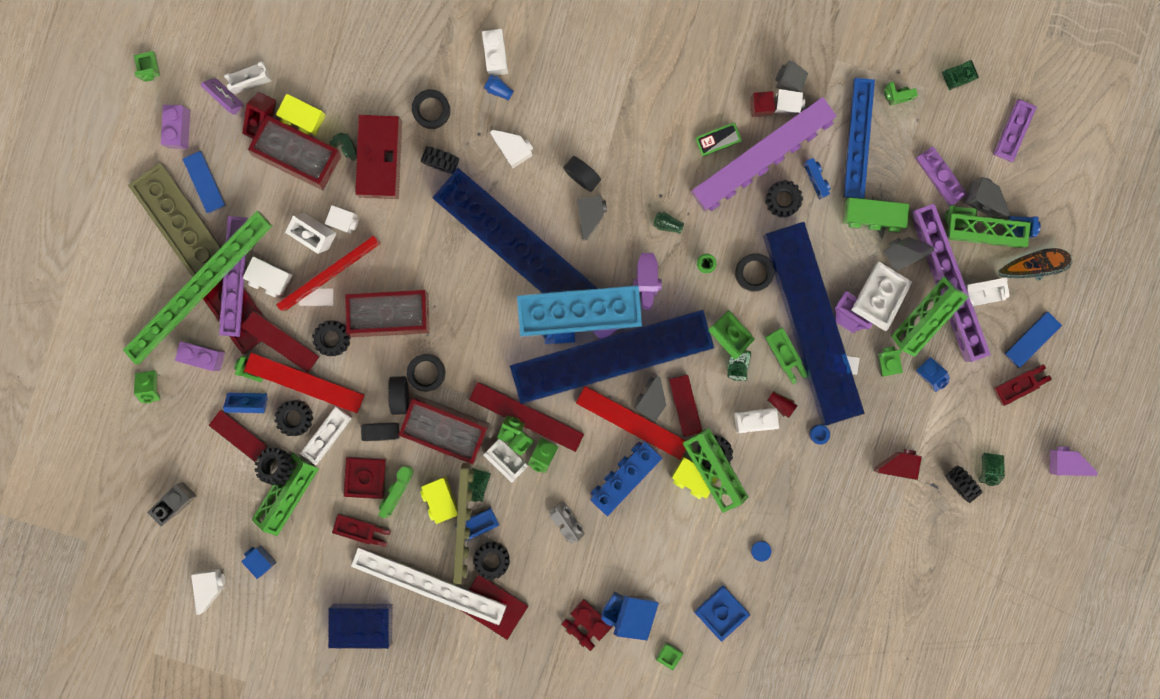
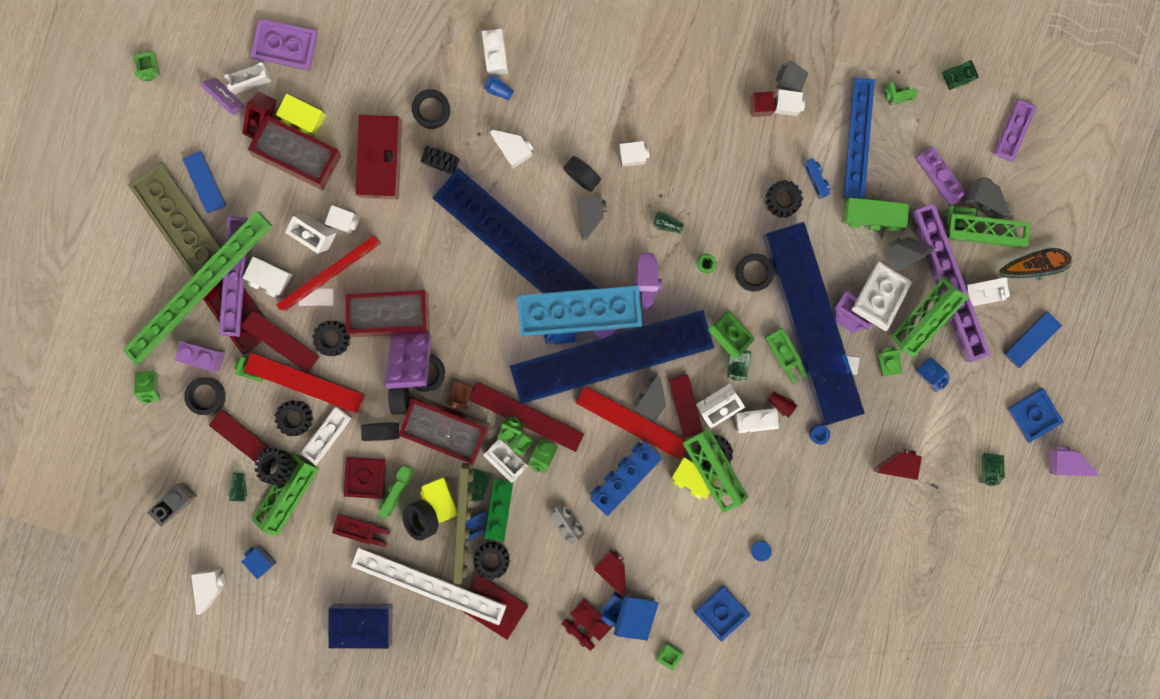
medium lavender brick [161,105,190,149] -> none
blue plate [223,393,268,413] -> none
clear green bracket [329,133,357,161] -> none
medium lavender brick [691,97,837,212] -> none
slope [696,123,742,156] -> none
black tyre [945,465,983,503] -> none
dark red hinge [993,364,1052,406] -> none
blue bracket [1007,216,1041,238] -> none
none -> black tyre [184,378,226,415]
none -> clear green cone [227,473,248,502]
none -> medium lavender plate [251,18,318,71]
none -> medium lavender plate [385,332,432,389]
none -> black tyre [402,500,439,541]
none -> copper tile [445,380,474,410]
none -> green plate [483,479,514,542]
none -> dark red slope [594,549,626,597]
none -> white brick [620,141,649,167]
none -> white brick [696,384,745,428]
none -> blue tile [1007,388,1064,443]

